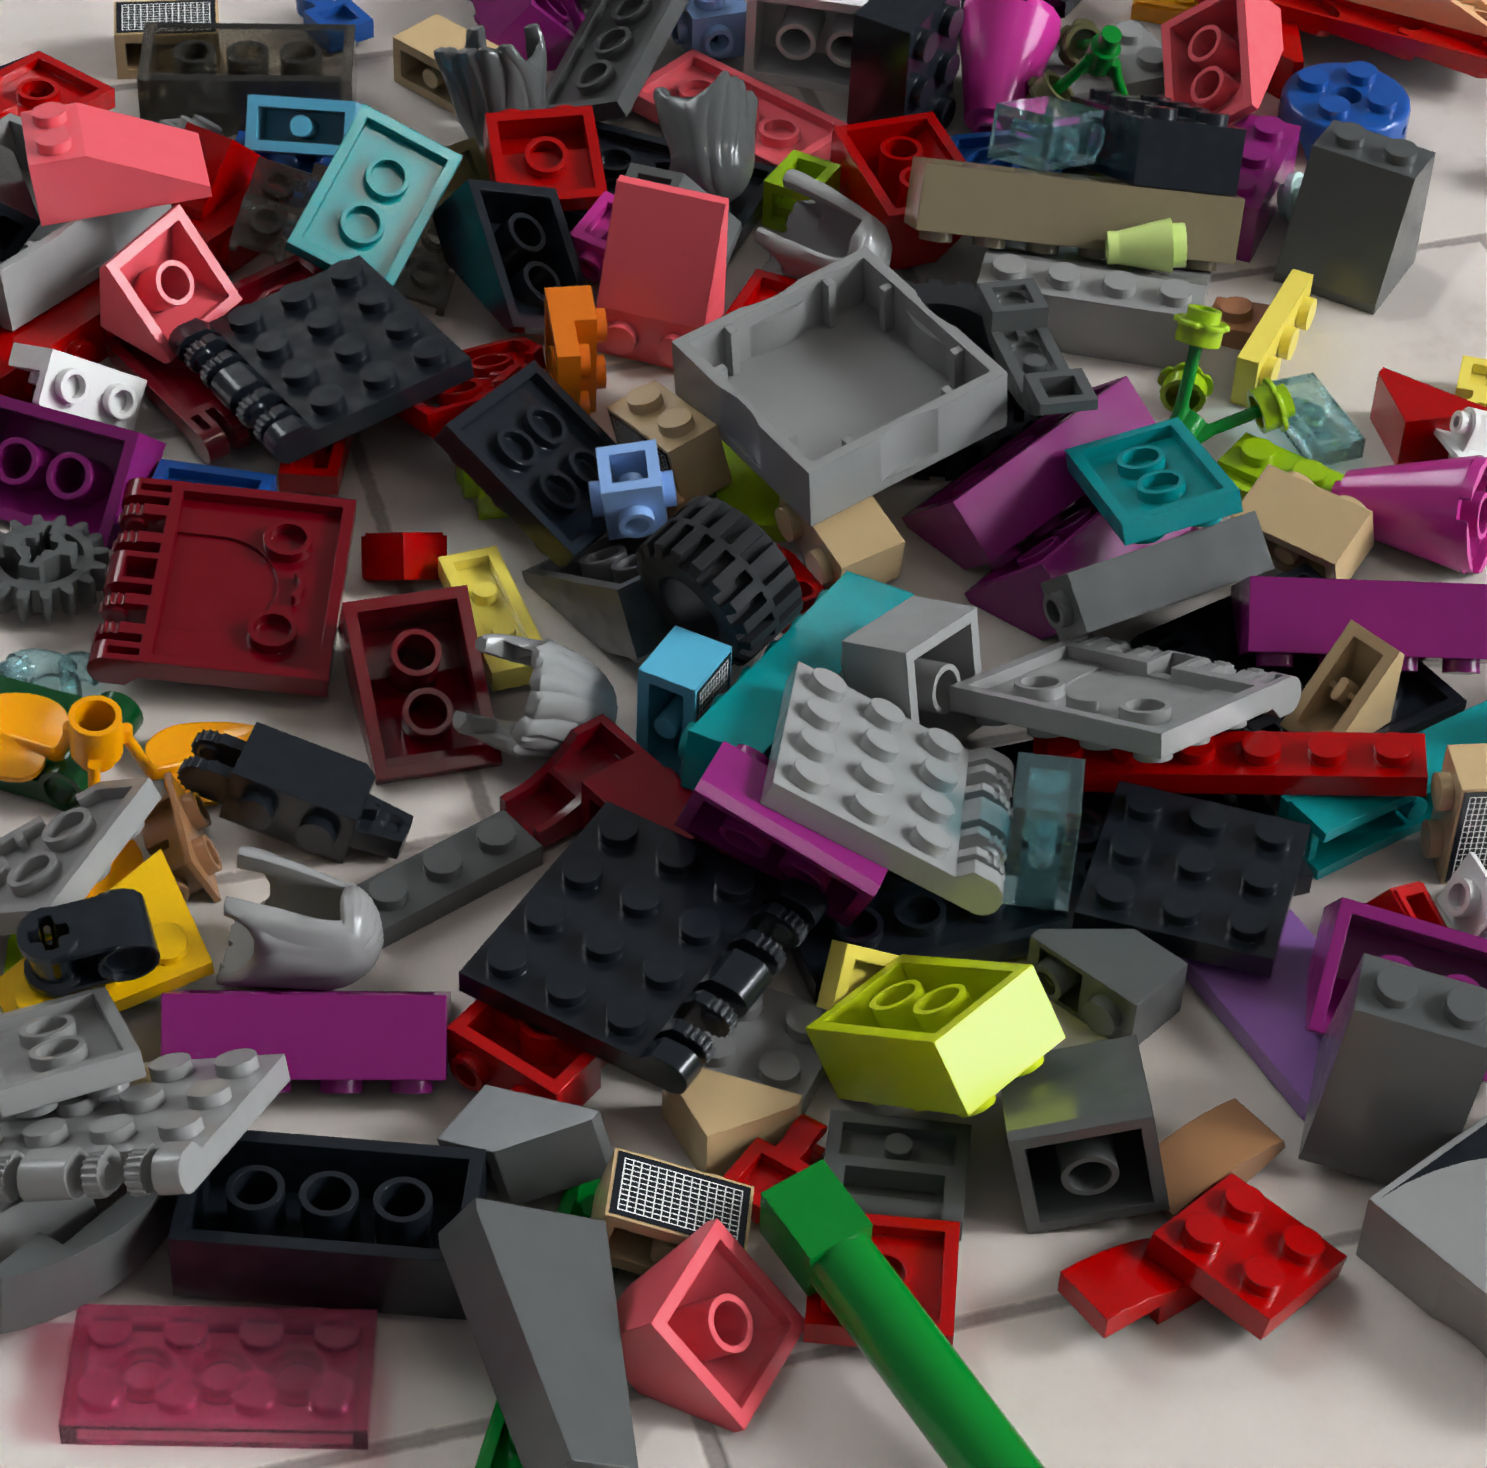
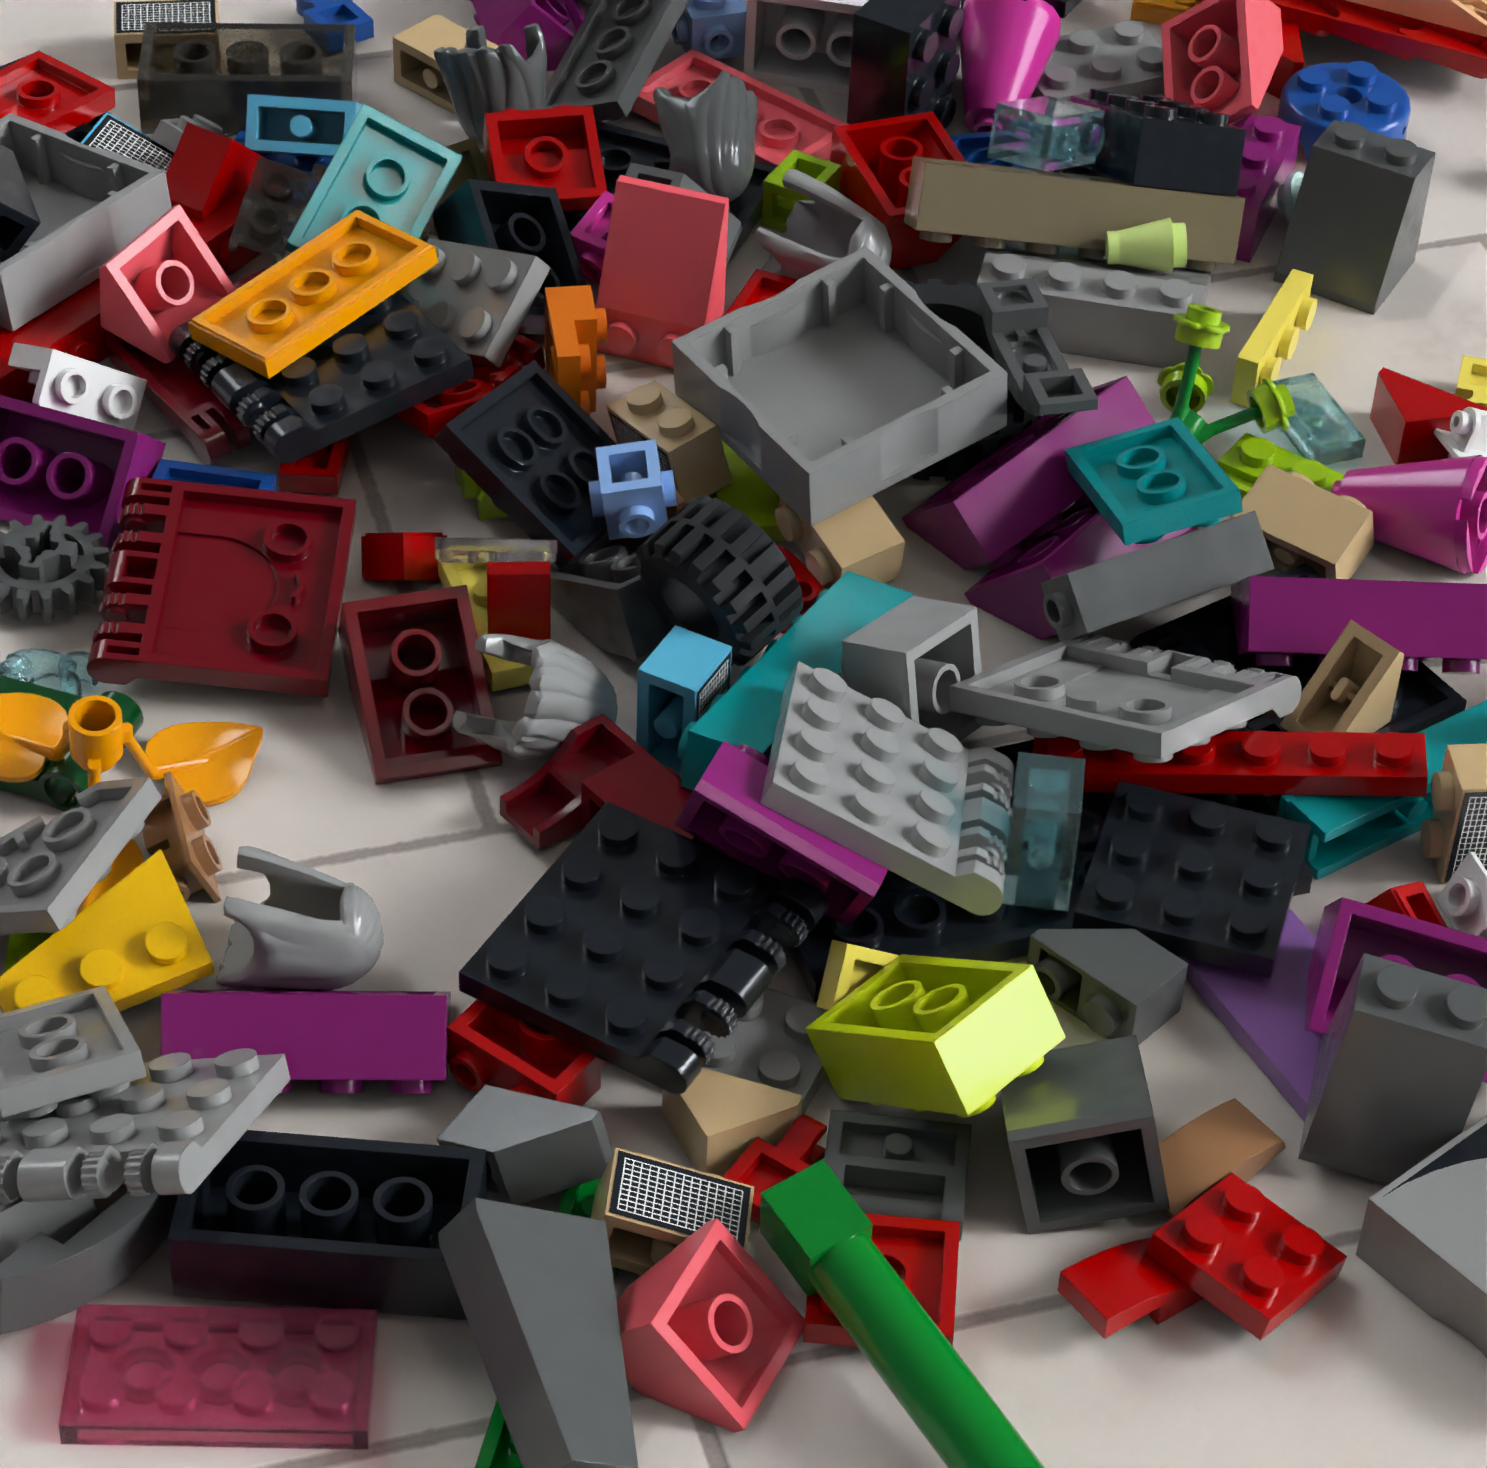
black piece [17,888,160,998] -> none
coral slope [20,102,212,226] -> none
black hinge [177,722,414,864] -> none
dark grey plate [355,809,543,949] -> none
plant [1027,19,1139,120] -> none
nougat plate [1212,296,1269,350] -> none
none -> light orange tile [188,210,438,379]
none -> light grey plate [401,238,551,368]
none -> clear tile [434,537,557,565]
none -> red slope [487,561,551,640]

